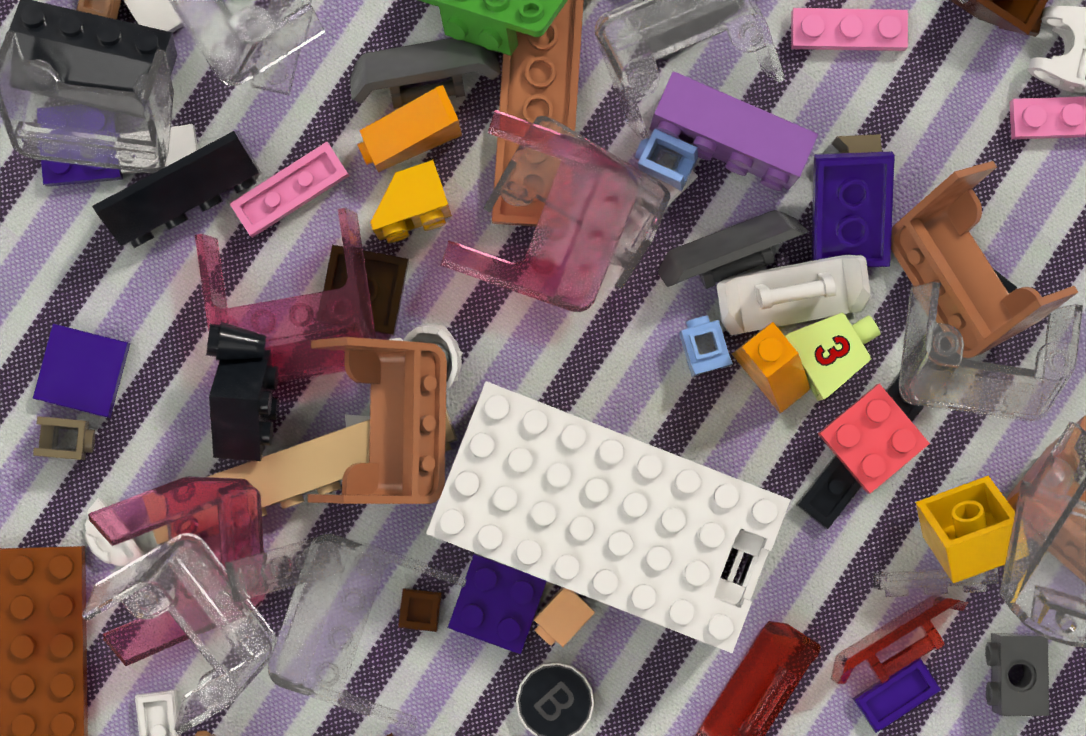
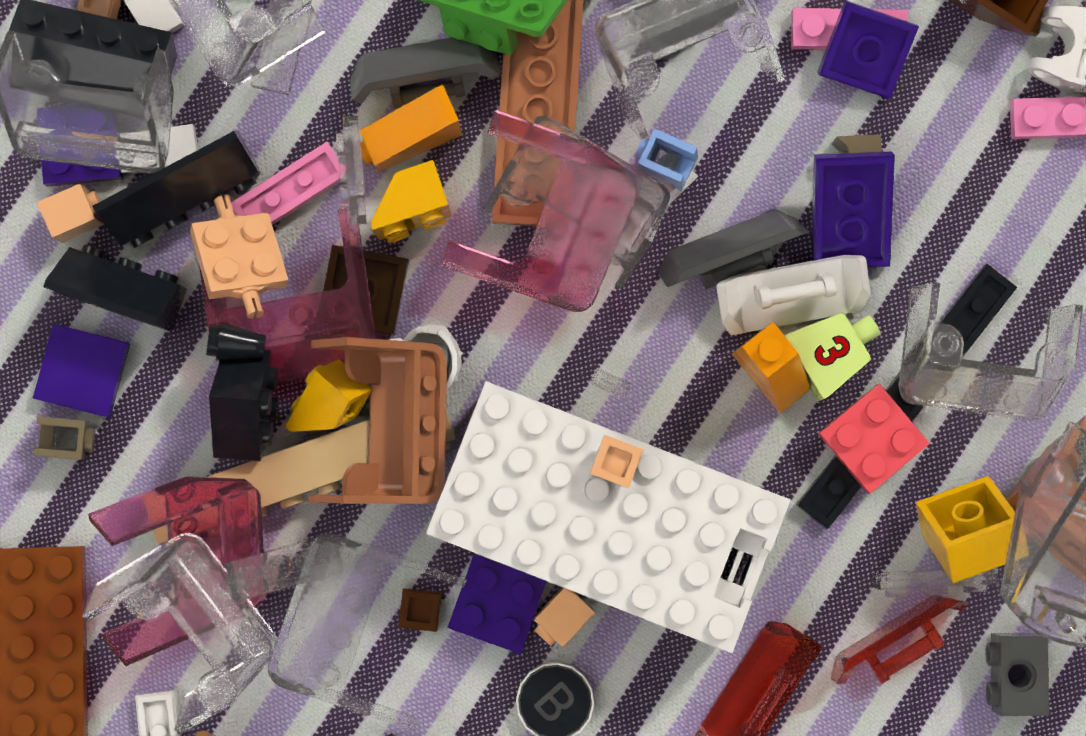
white tile [85,498,150,566] -> none
medium lavender brick [649,71,818,191] -> none
light blue window [679,315,733,377] -> none
dark purple tile [852,656,941,733] -> none
nougat windscreen [891,161,1078,358] -> none
none -> light nougat brick [37,184,104,243]
none -> black slope [43,245,187,332]
none -> light nougat plate [190,195,288,319]
none -> yellow slope [285,359,372,432]
none -> clear plate [336,116,367,225]
none -> clear tile [590,367,632,399]
none -> light nougat plate [590,435,644,488]
none -> dark purple tile [817,0,919,99]

